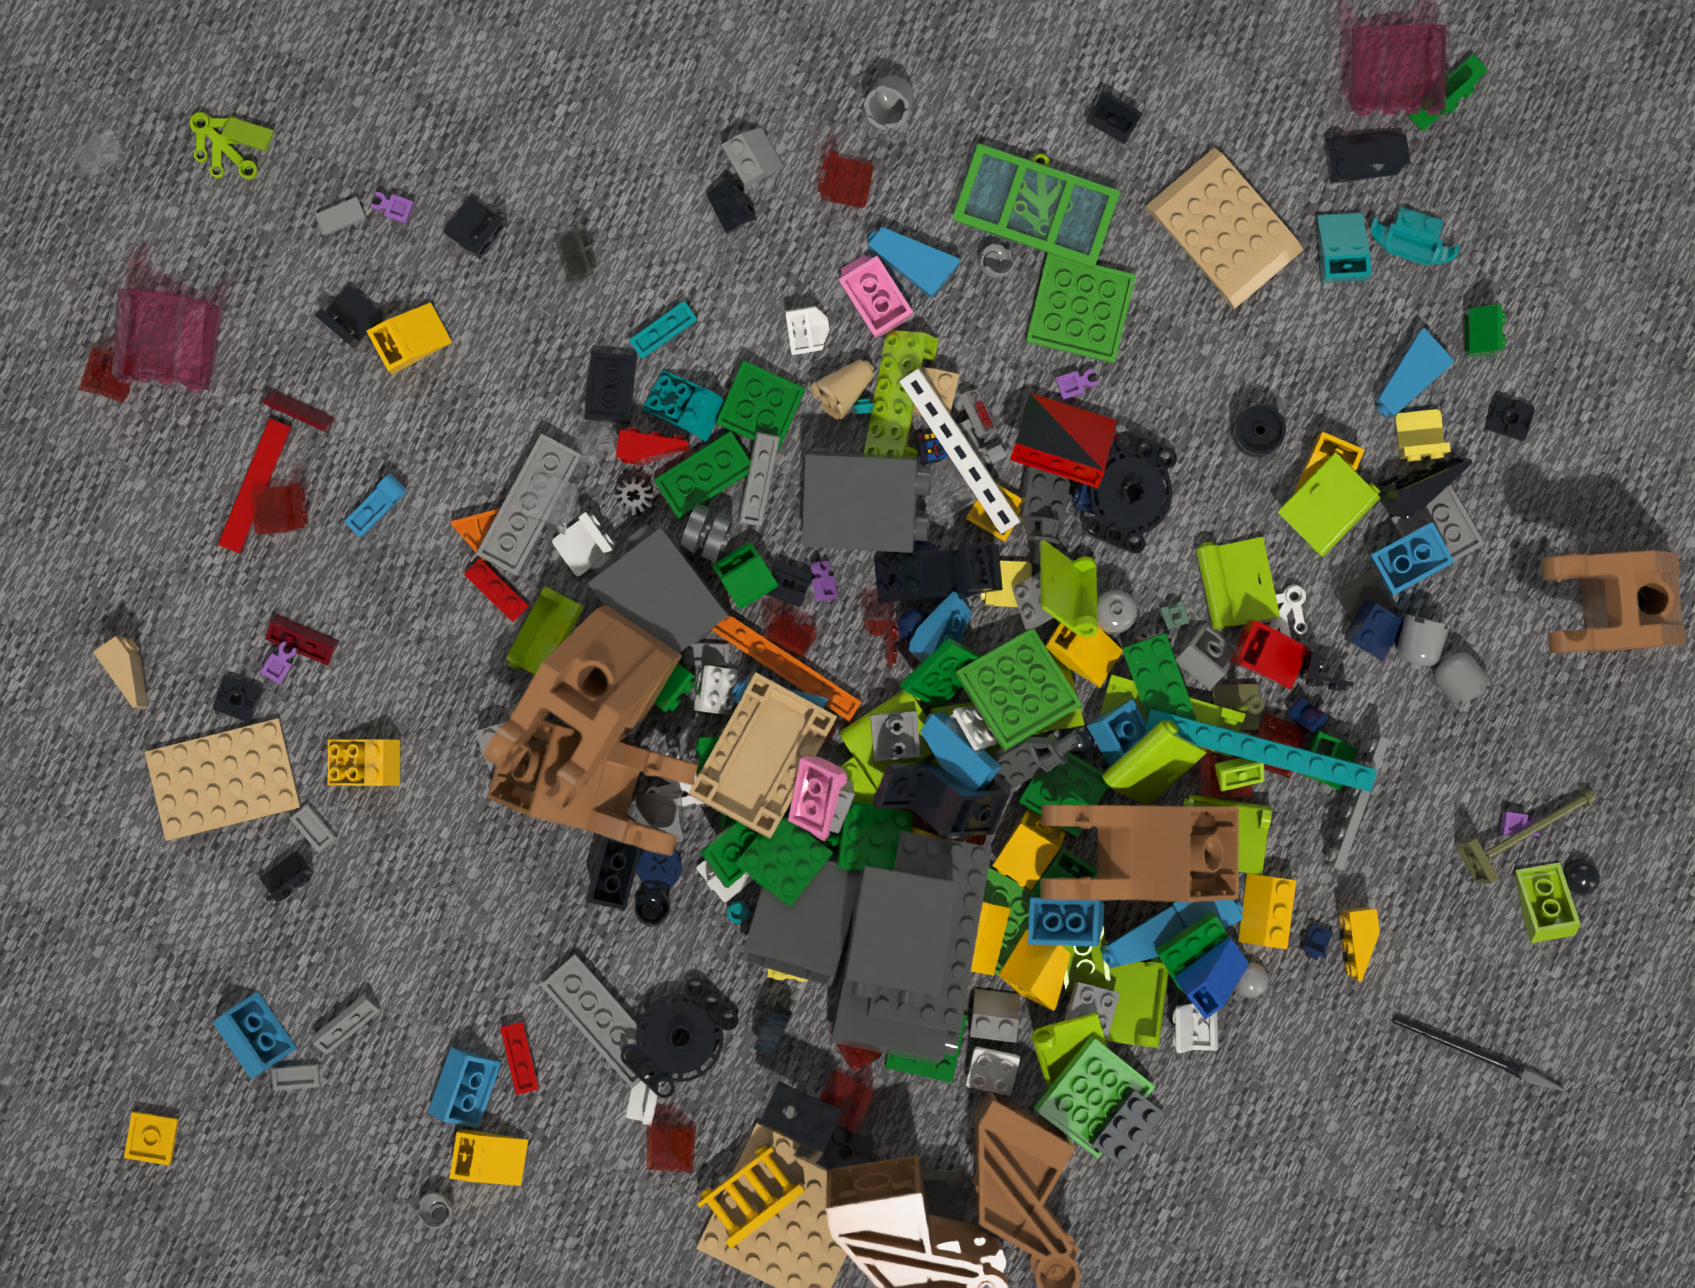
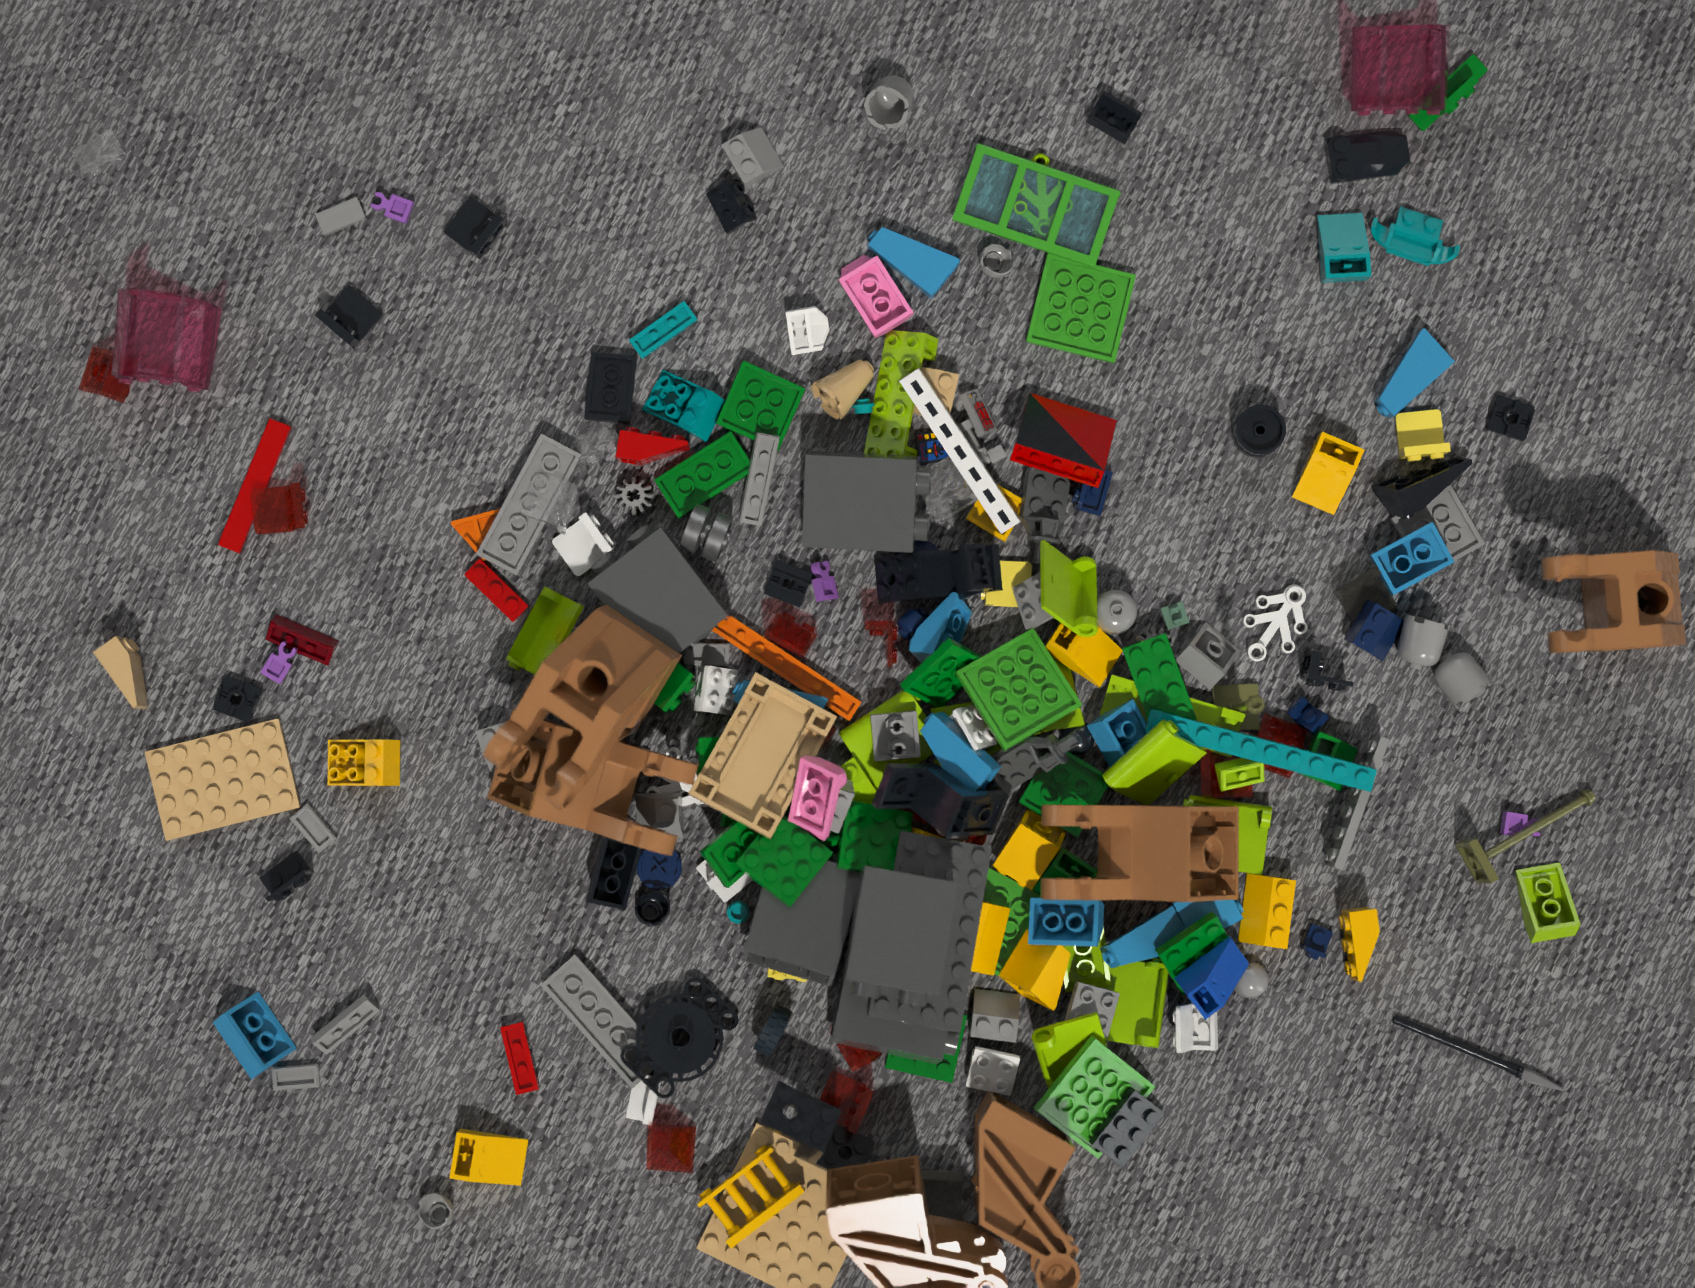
yellow plate [124,1111,179,1165] -> none
lime plant [189,112,258,180] -> none
lime slope [221,117,274,152] -> none
dark red slope [262,390,335,433] -> none
dark azure plate [344,473,407,538] -> none
yellow slope [367,303,452,375] -> none
dark azure slope [428,1047,501,1128] -> none
clear smoke bracket [554,224,596,283] -> none
green slope [712,542,778,610] -> none
clear red bracket [817,150,874,208] -> none
medium lavender plate [1055,369,1098,400] -> none
black piece [1082,431,1177,554] -> none
tan slope [1145,148,1303,310] -> none
lime door [1196,537,1280,630] -> none
red slope [1229,620,1309,690] -> none
lime door [1277,452,1381,558] -> none
green slope [1465,305,1506,357] -> none
black hair [1563,858,1600,896] -> none

